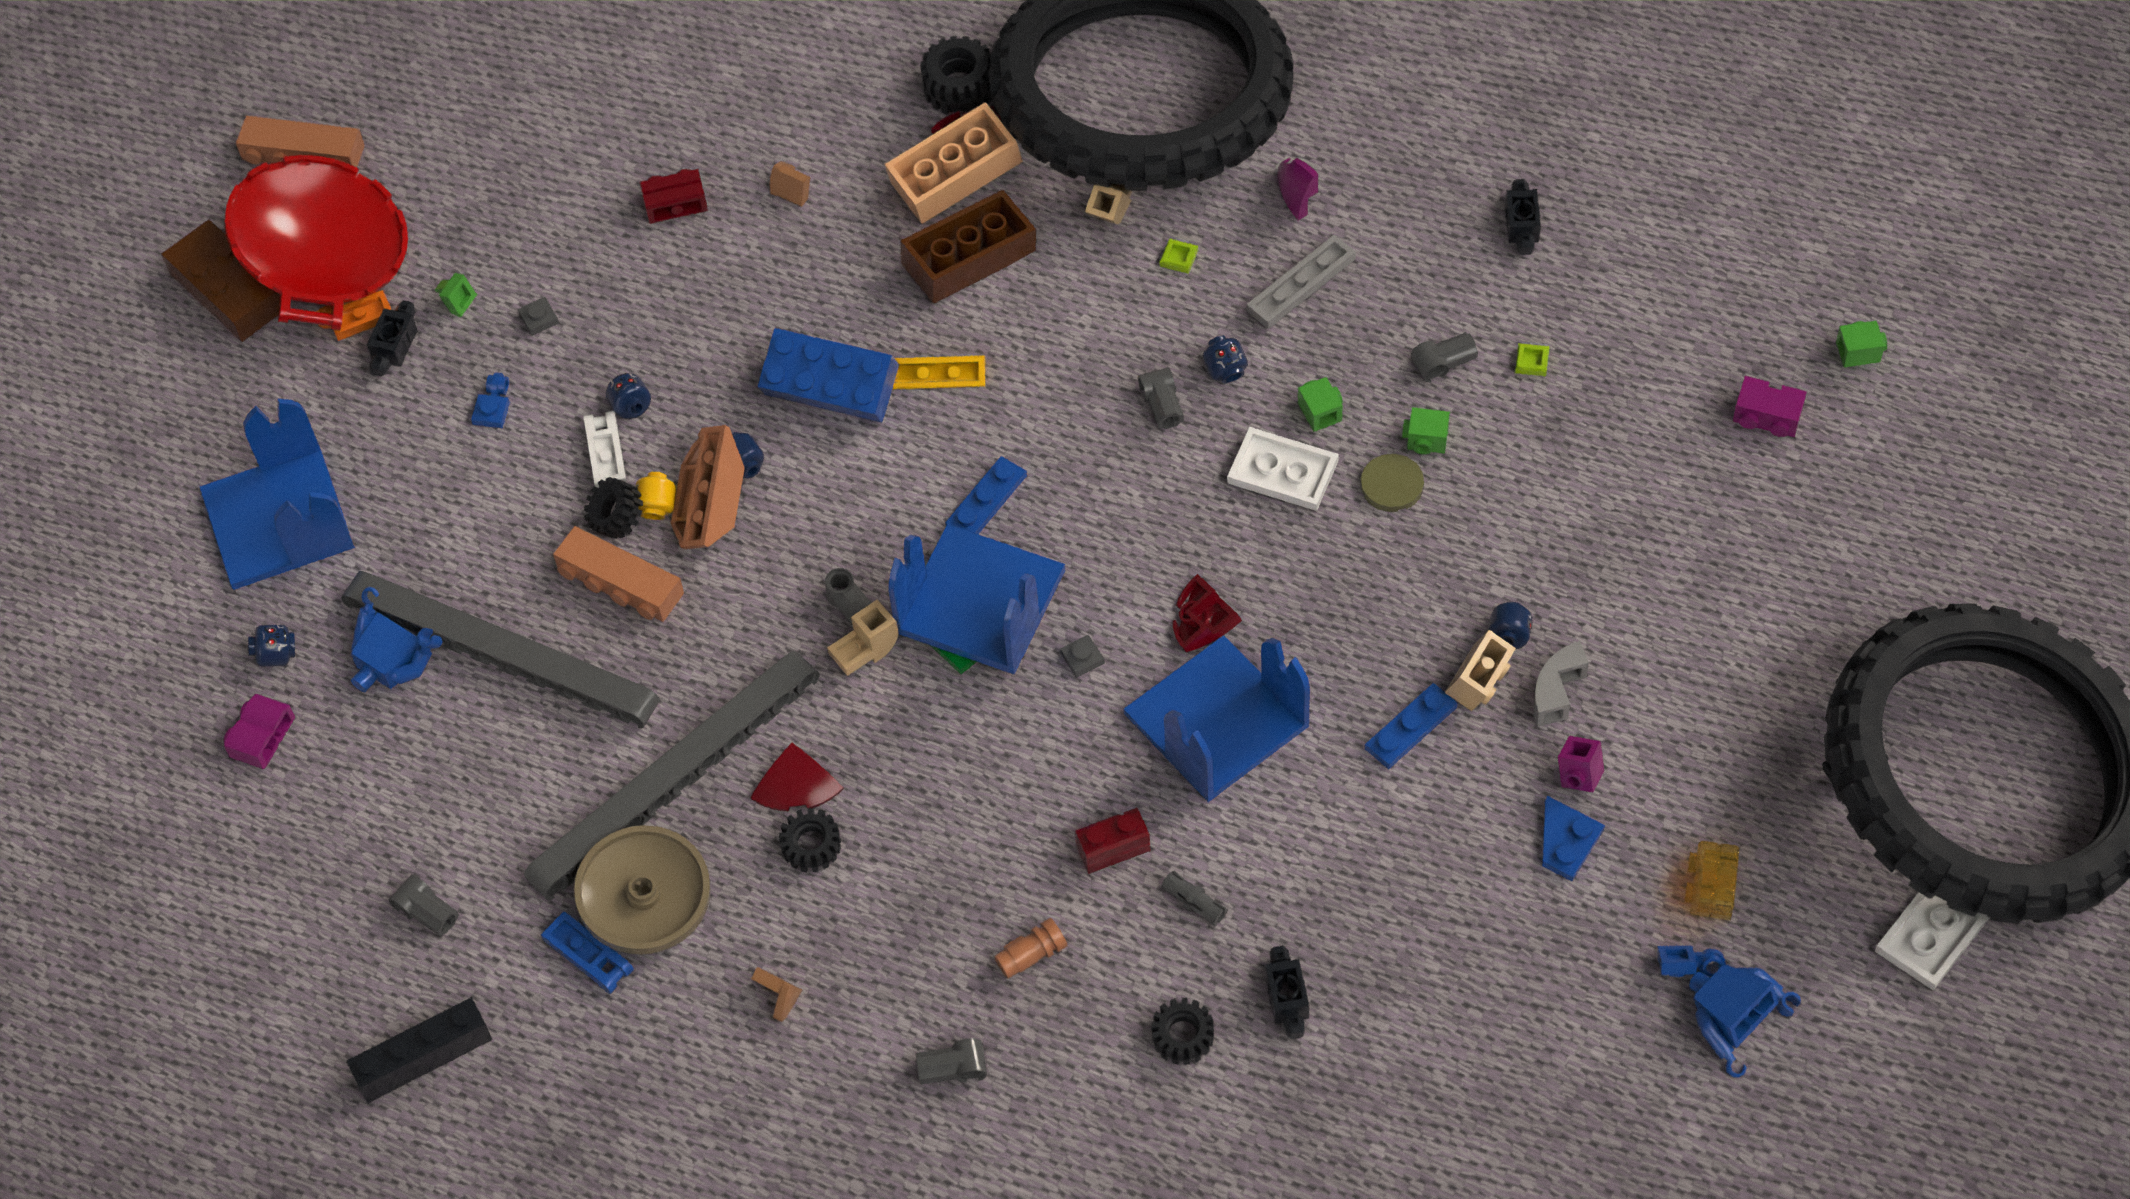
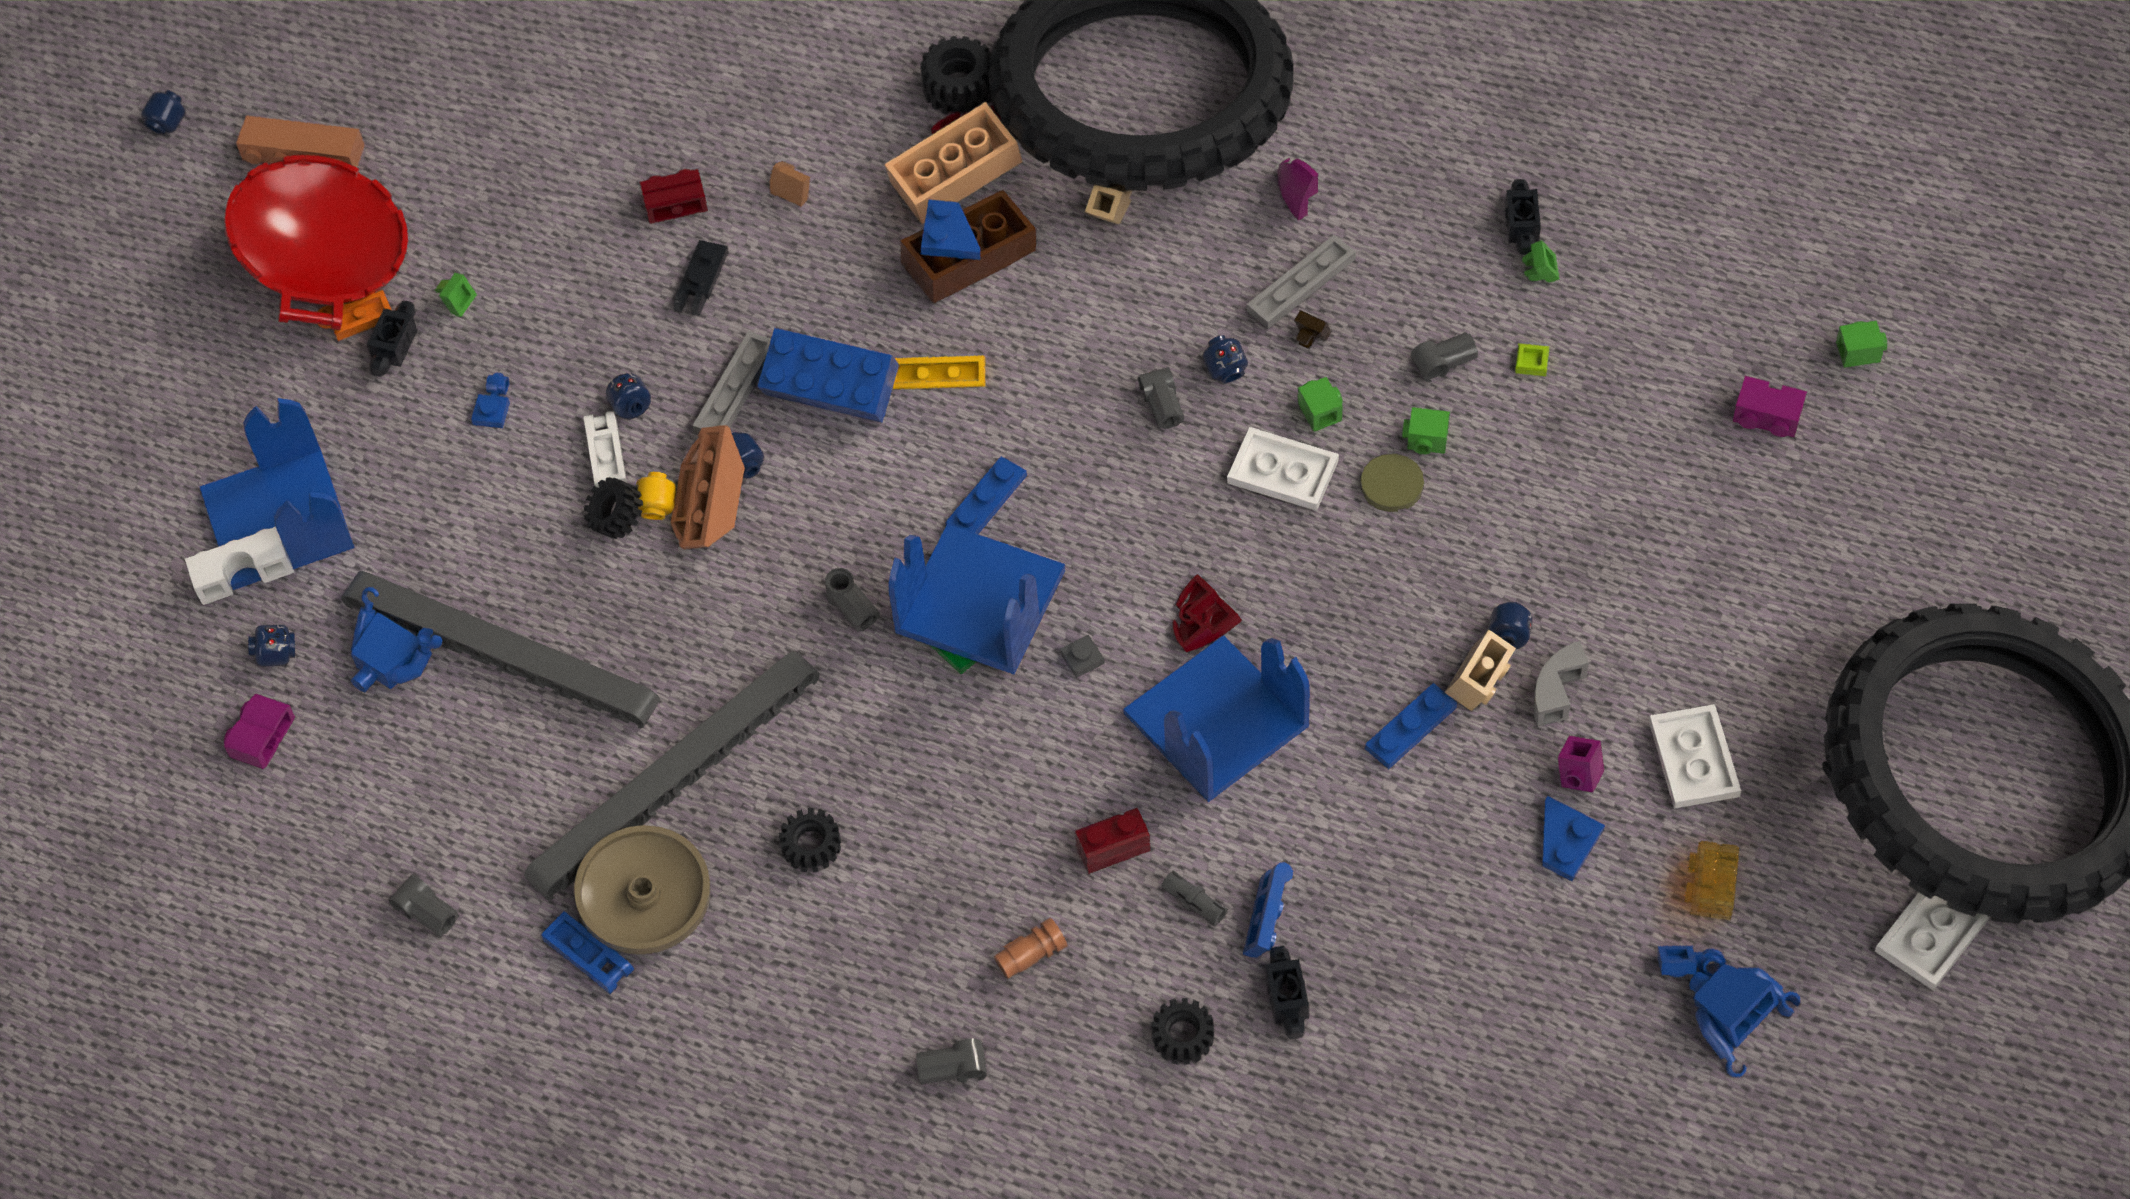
reddish brown brick [161,219,280,342] -> none
black brick [346,997,493,1103] -> none
dark grey plate [518,297,559,336] -> none
nougat brick [553,526,684,622] -> none
dark red brick [750,742,844,811] -> none
medium nougat tile [751,967,803,1022] -> none
tan brick [827,599,898,676] -> none
lime tile [1160,238,1198,274] -> none
none -> dark blue head [141,90,186,136]
none -> white arch [185,527,294,605]
none -> black hinge [673,240,729,316]
none -> light grey plate [692,331,771,434]
none -> blue wing [921,200,981,260]
none -> blue plate [1243,862,1293,958]
none -> dark brown tile [1294,310,1332,349]
none -> bright green tile [1522,240,1560,282]
none -> white plate [1649,704,1741,809]

